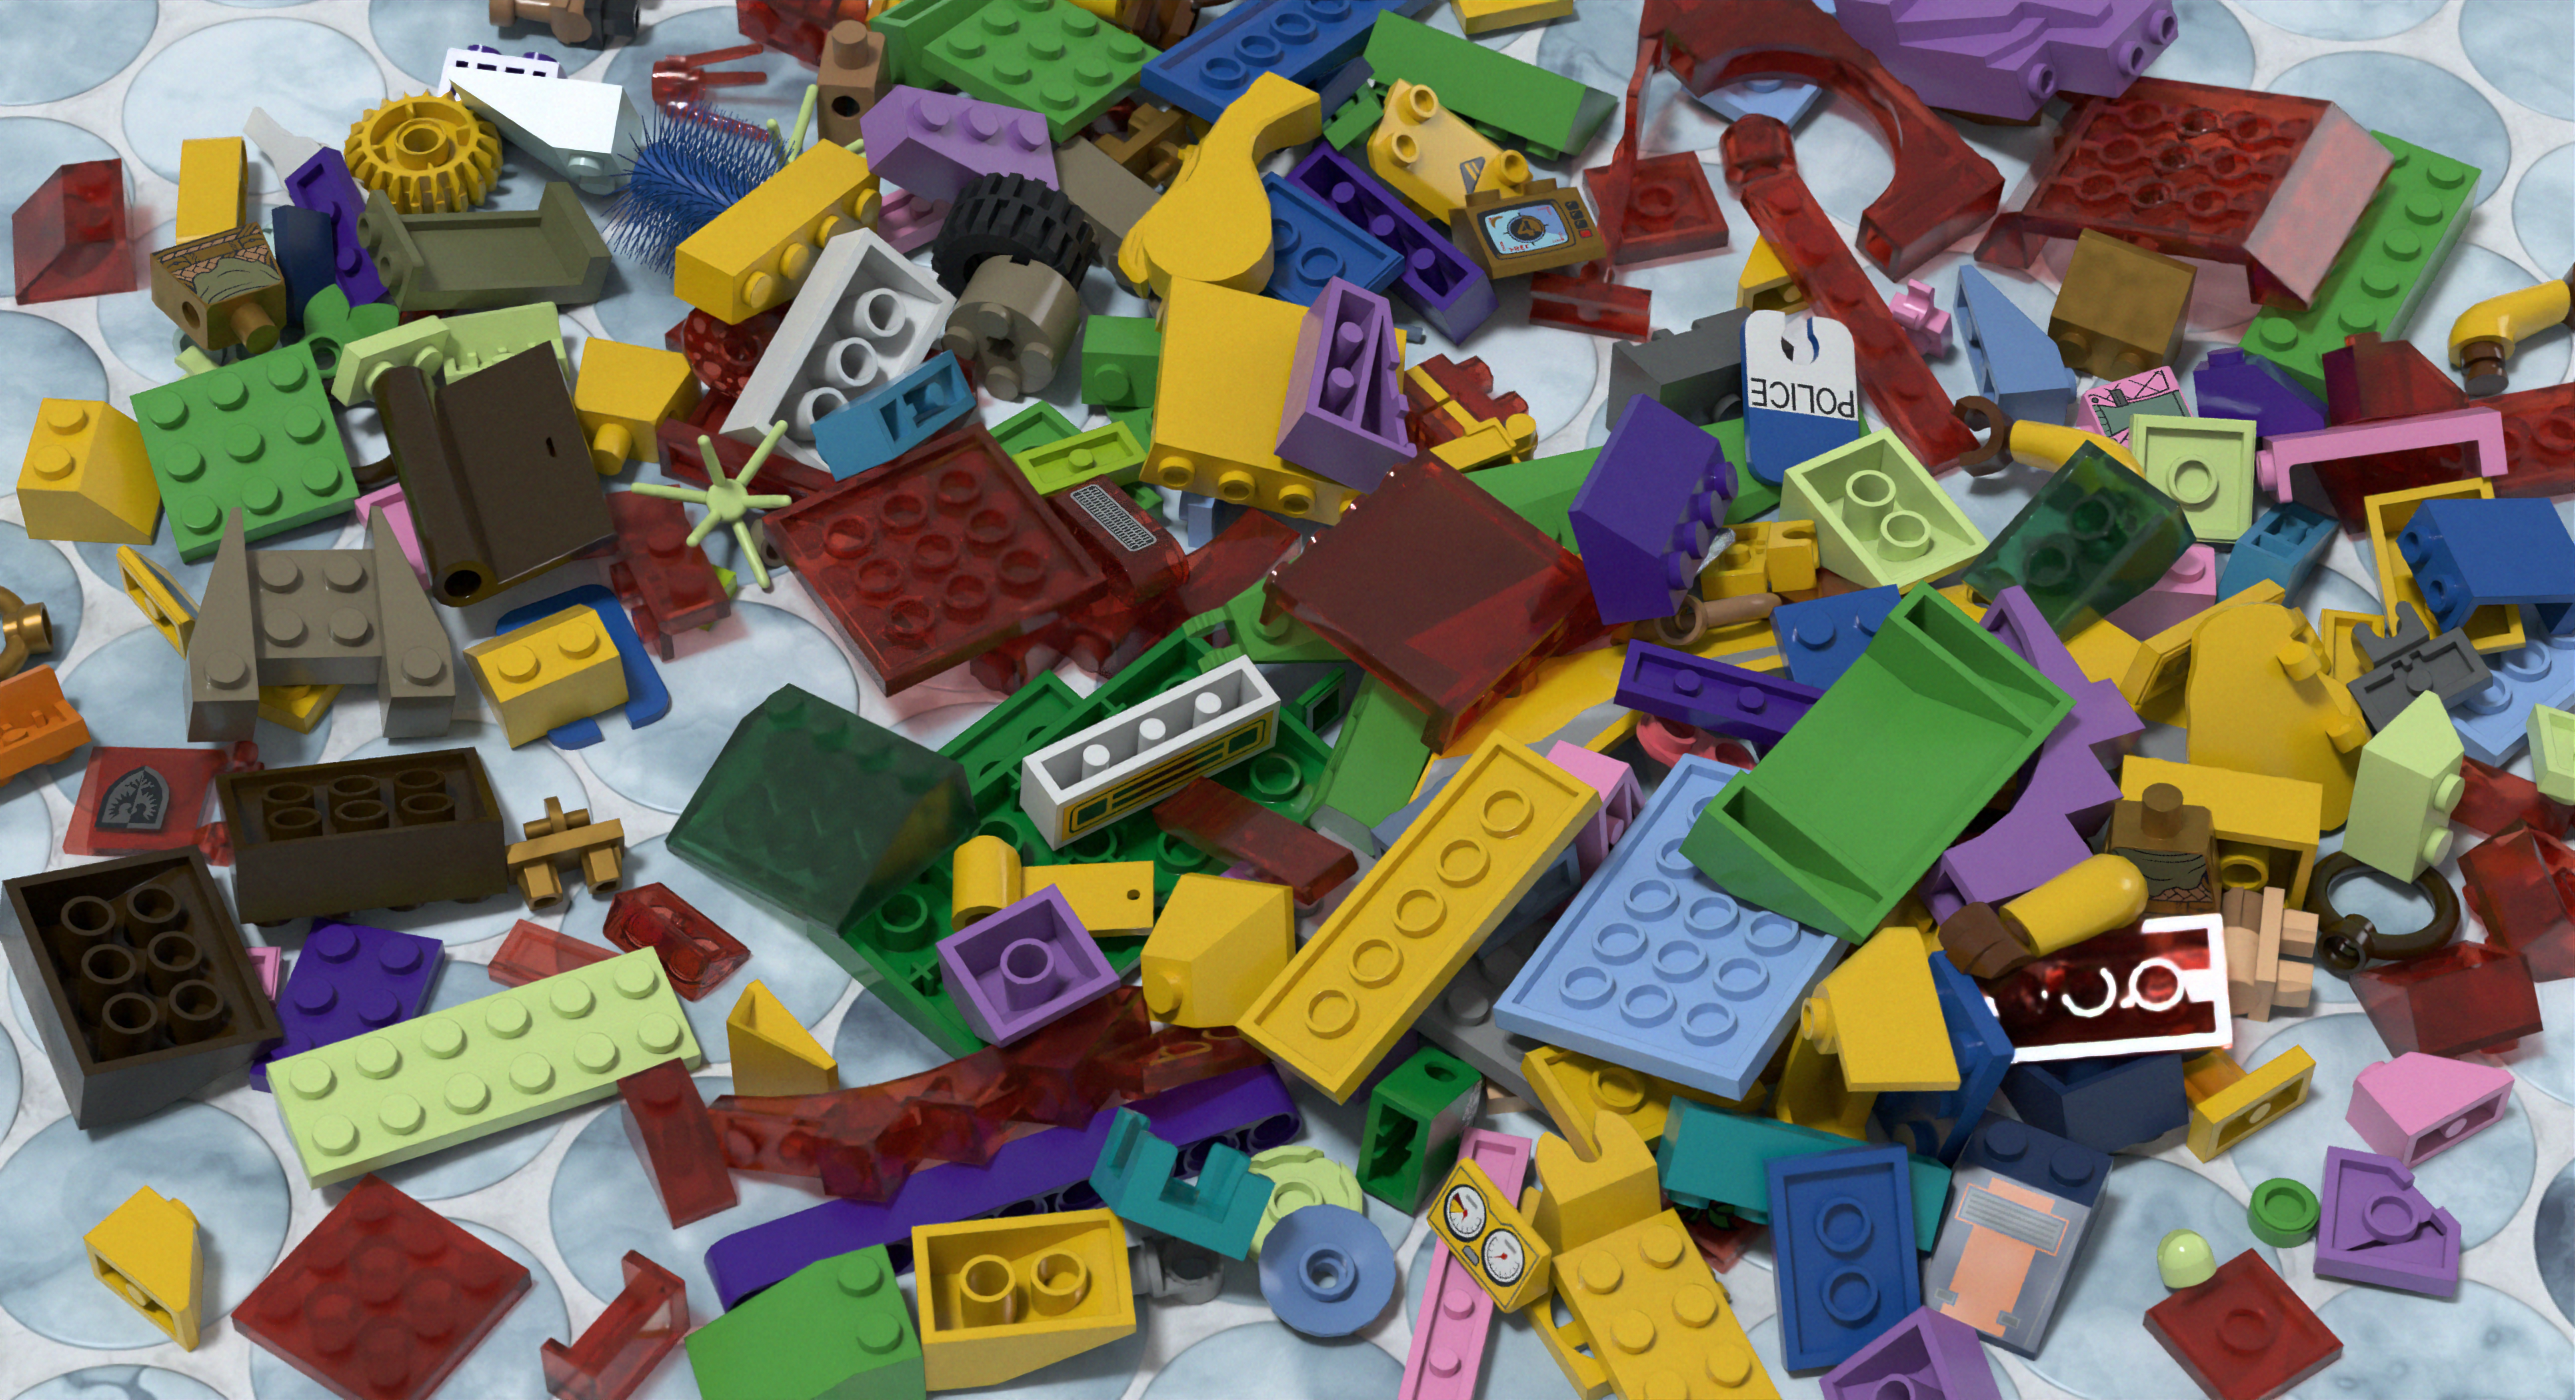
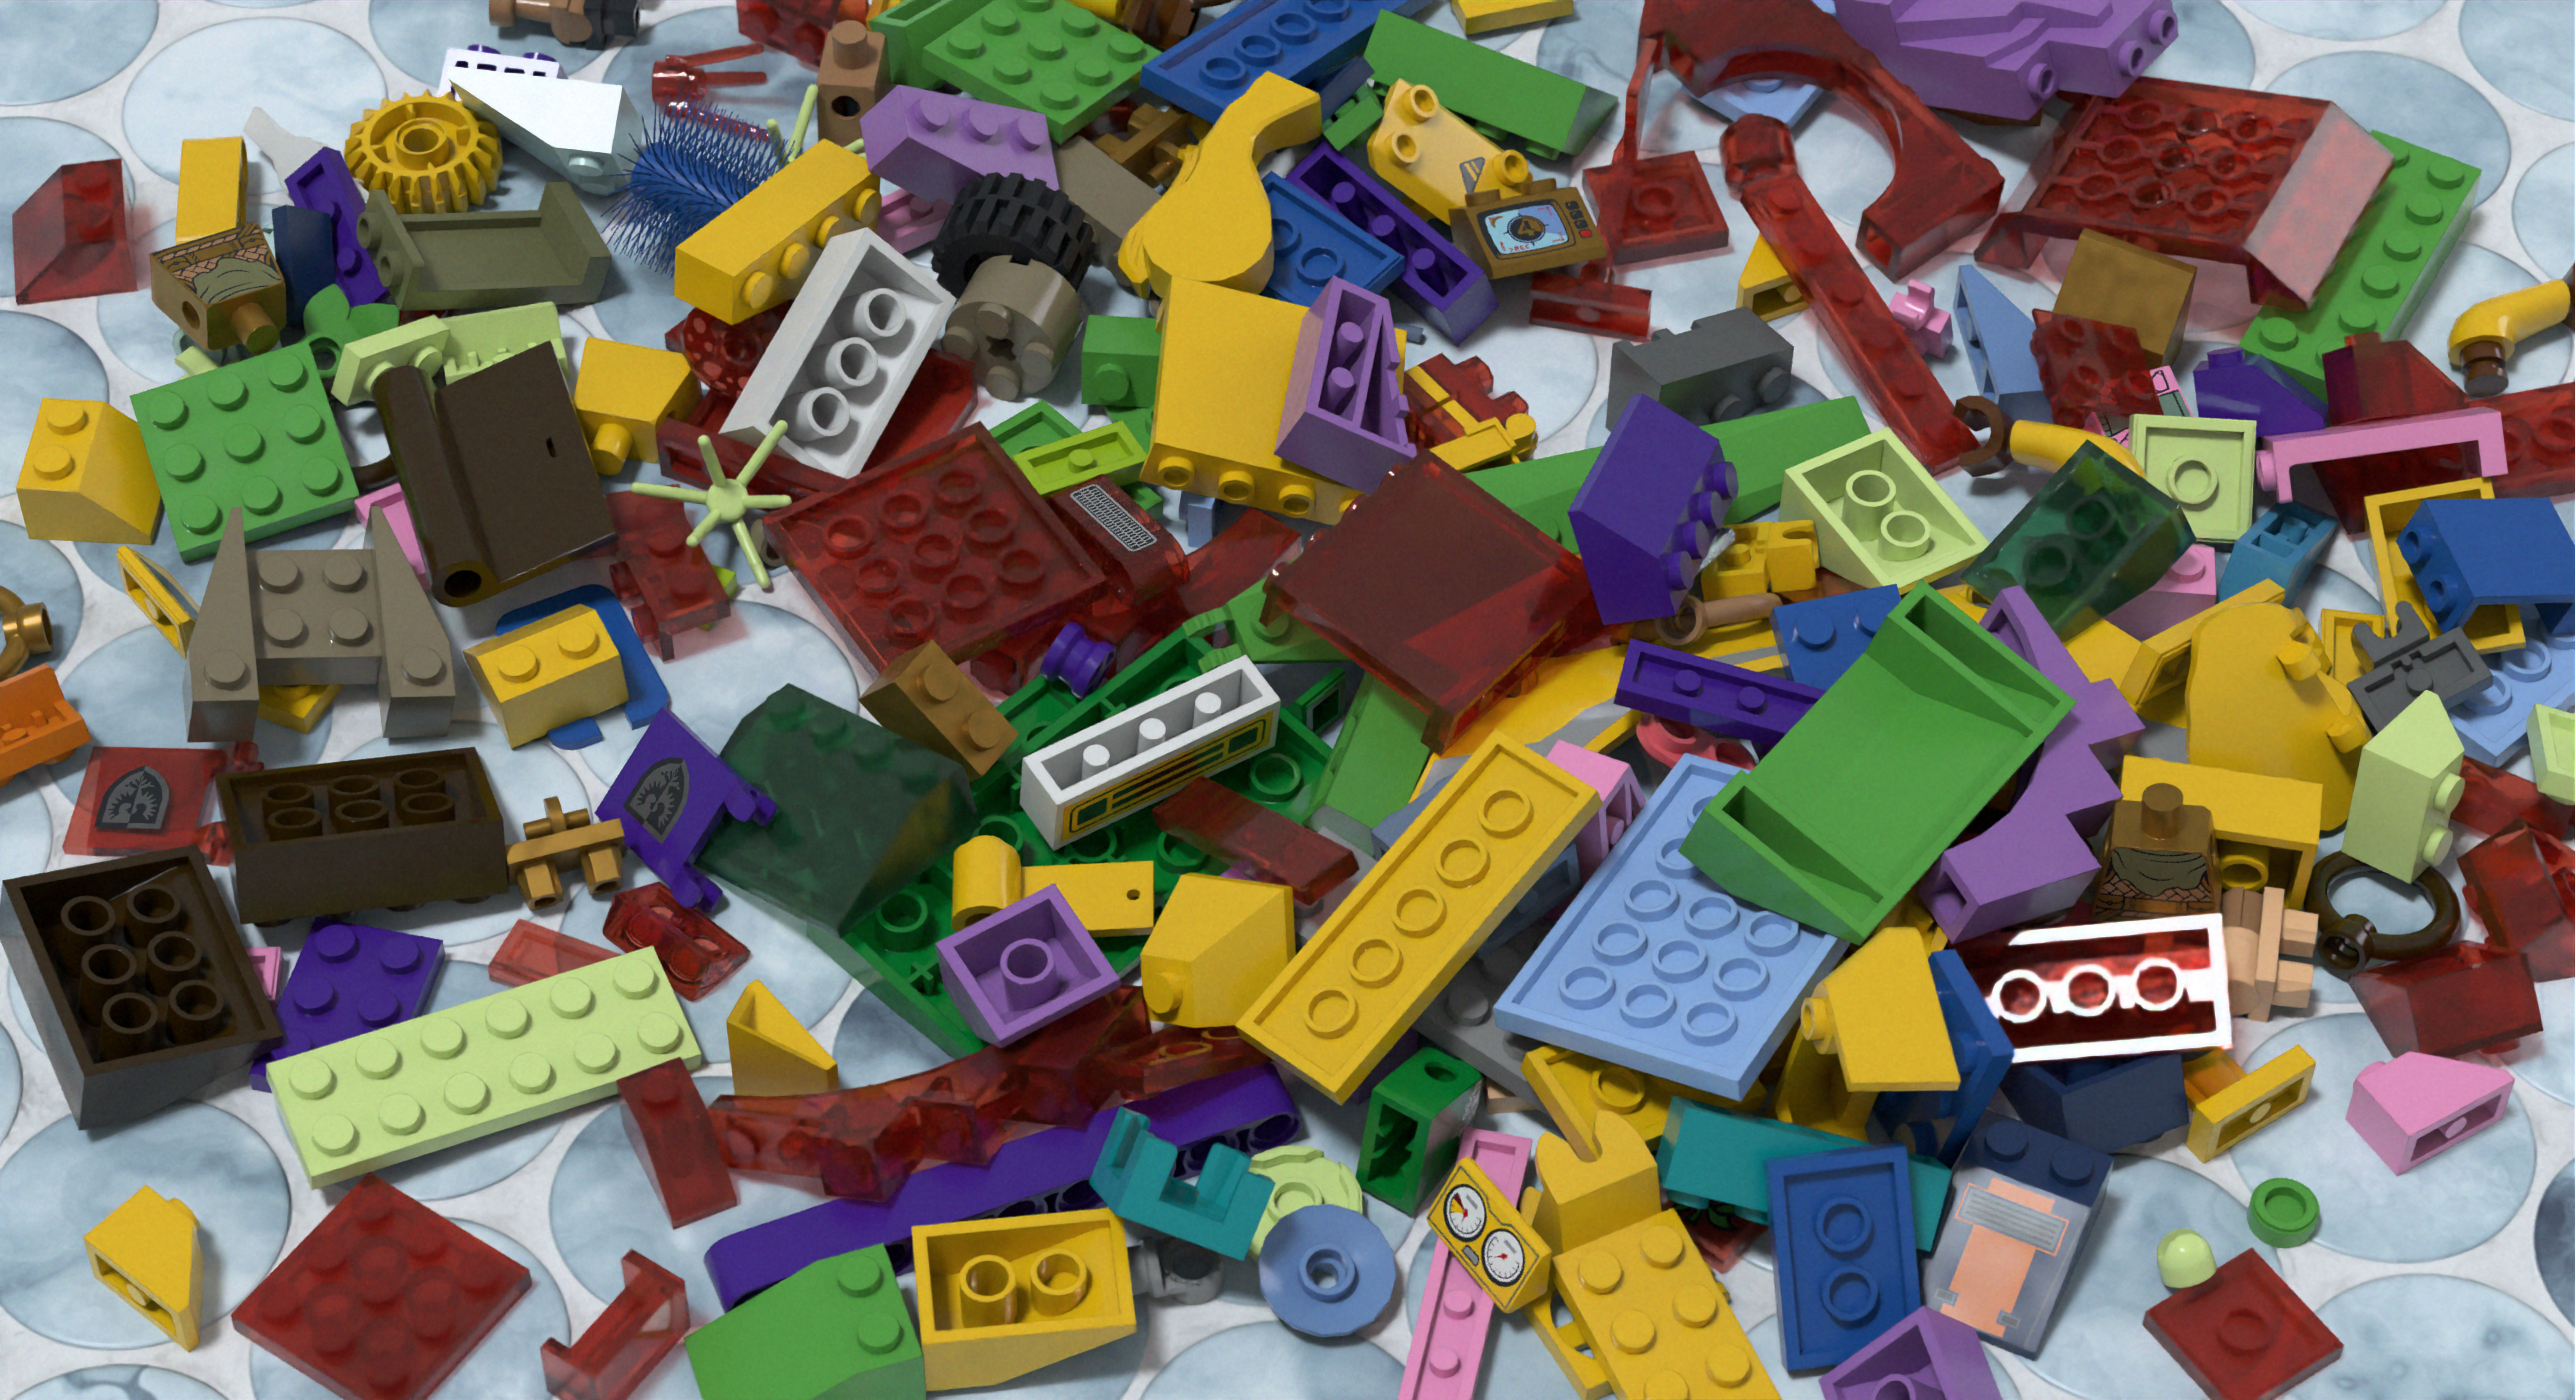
dark azure slope [809,349,977,482] -> none
piece [1740,310,1859,487] -> none
yellow piece [1938,853,2149,999] -> none
medium lavender plate [2312,1145,2462,1298] -> none
none -> dark purple flag [594,707,778,913]
none -> pearl gold brick [858,639,1019,794]
none -> dark purple wheel [1039,621,1117,701]
none -> clear red hinge [2029,308,2164,430]

